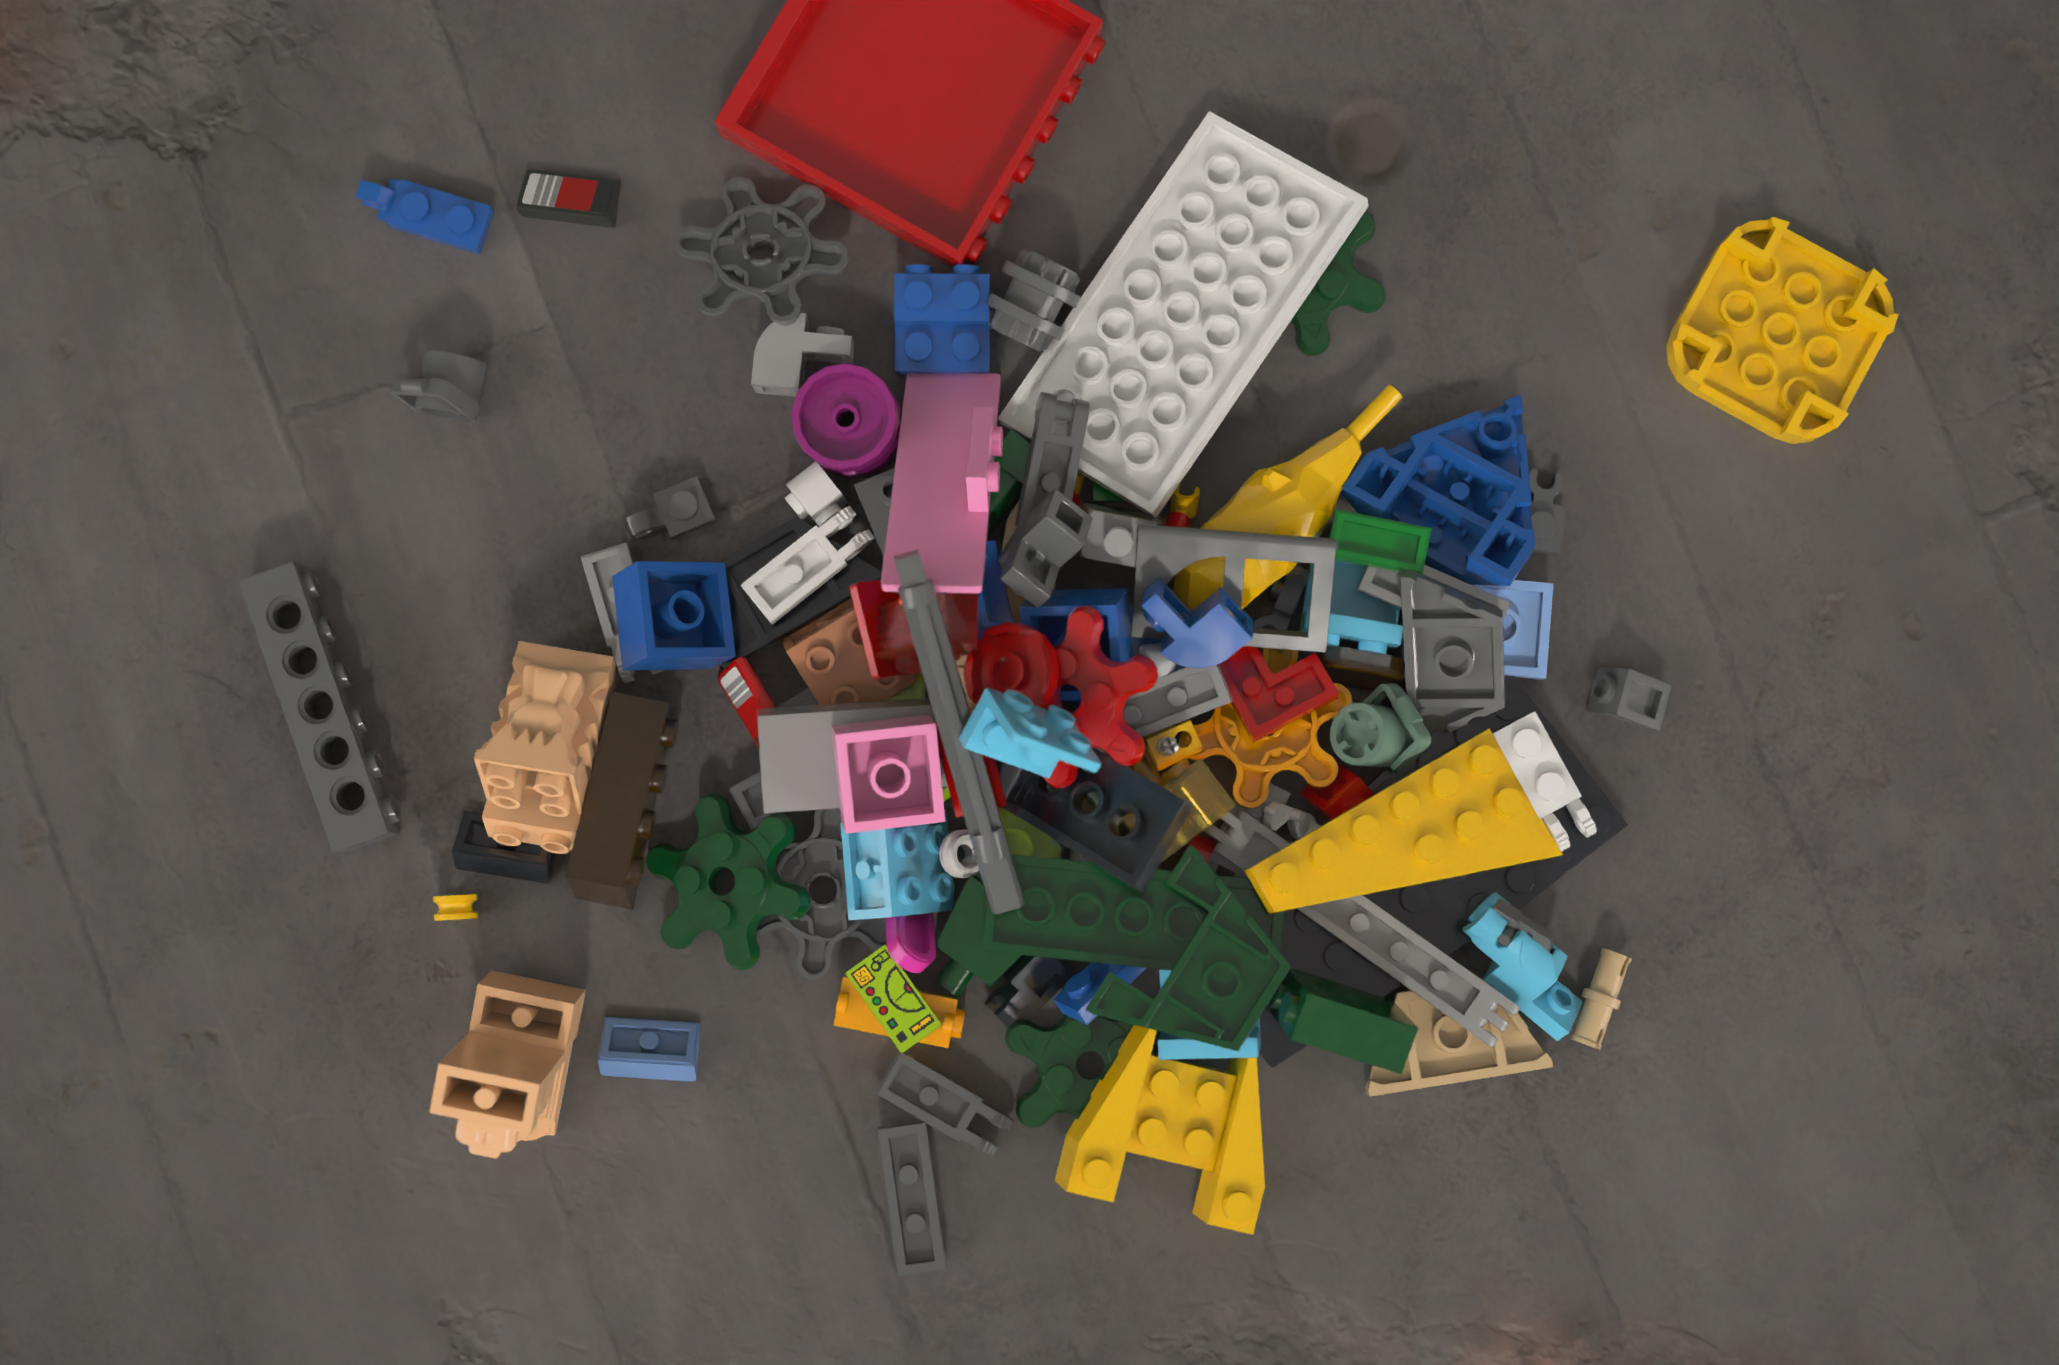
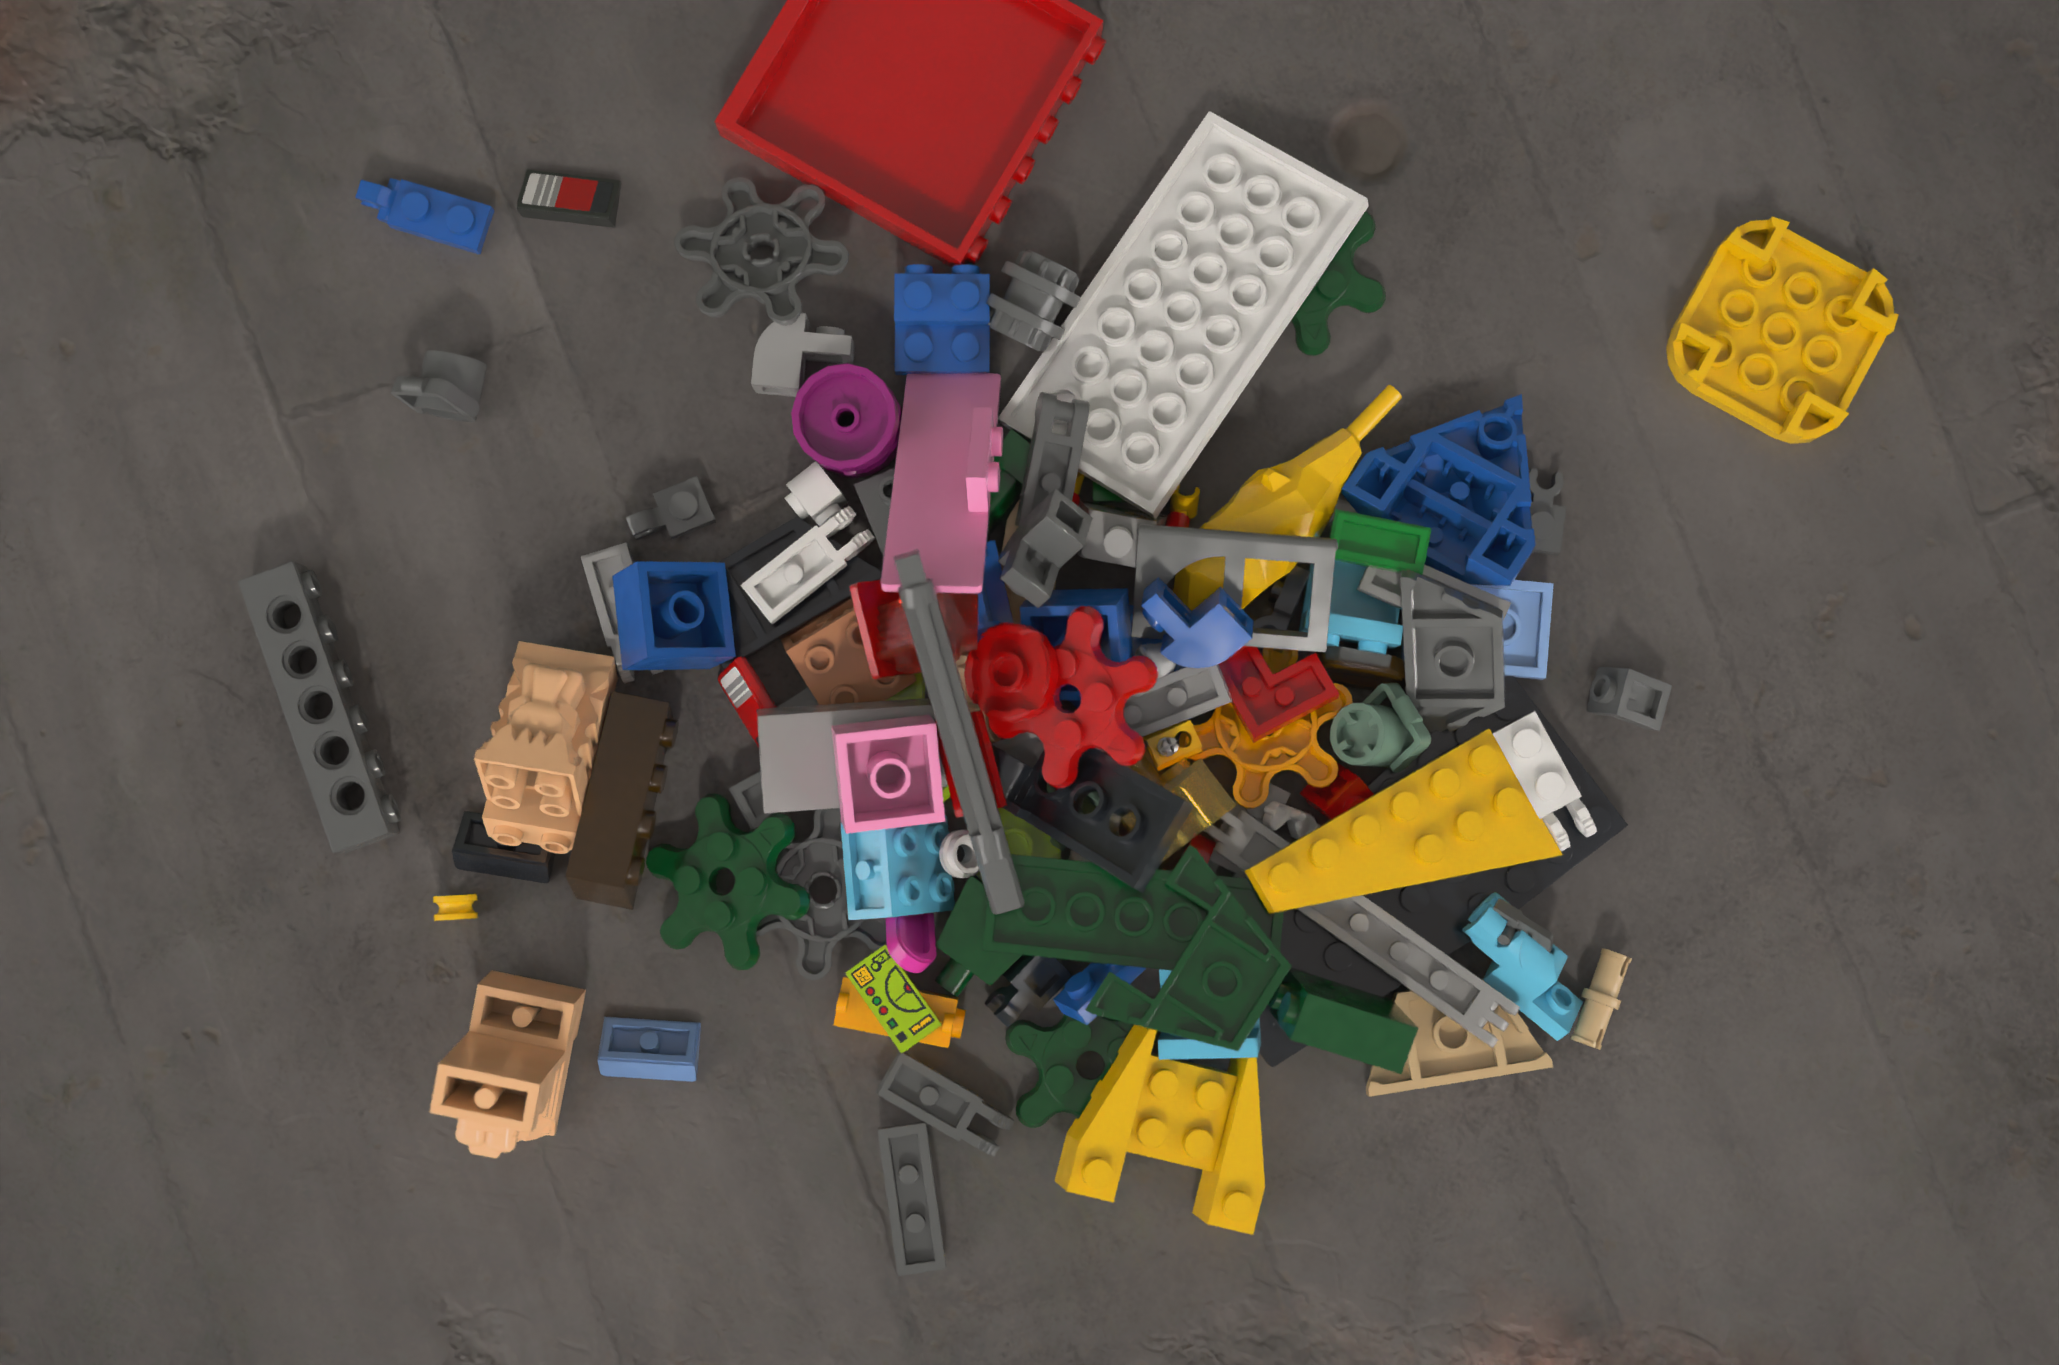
medium azure bracket [959,687,1102,778] -> none

